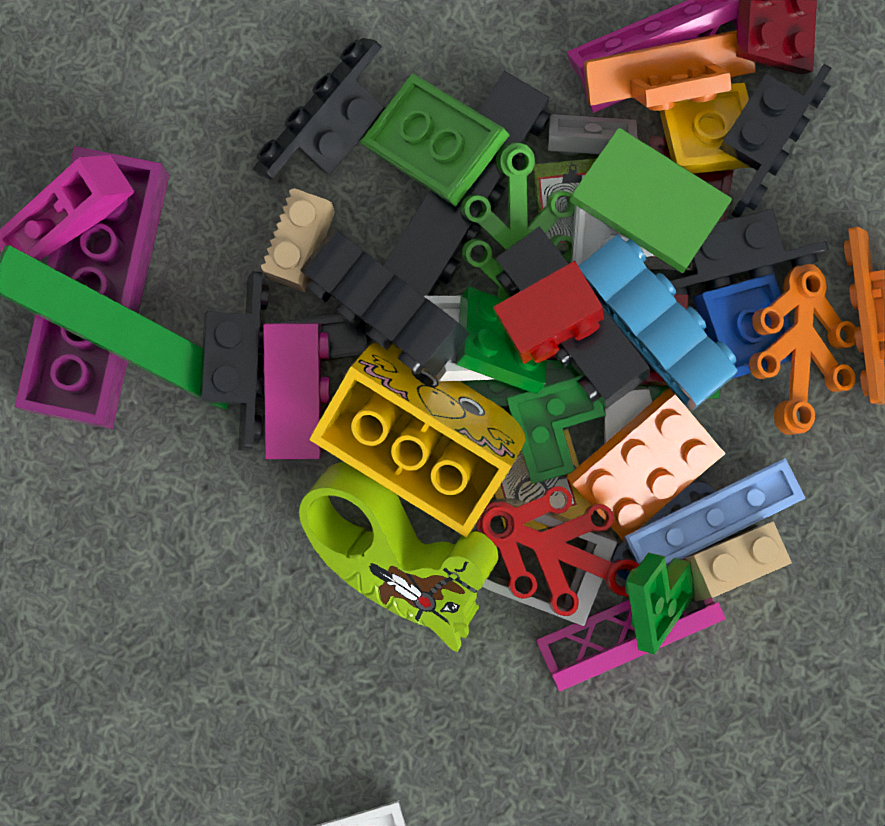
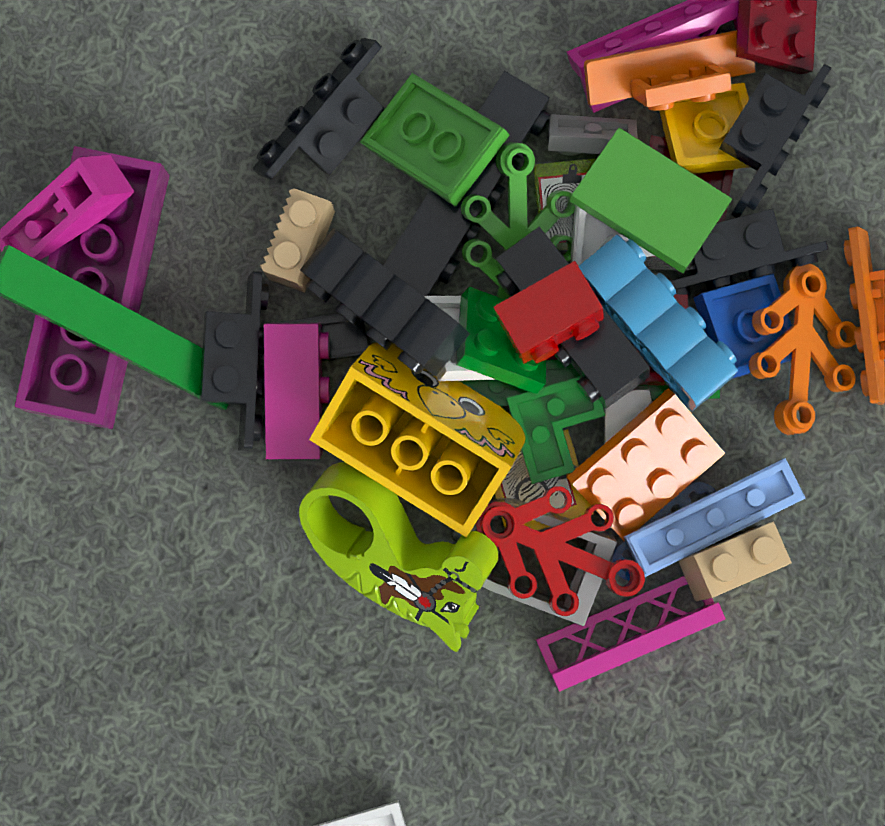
green plate [625,552,695,655] -> none

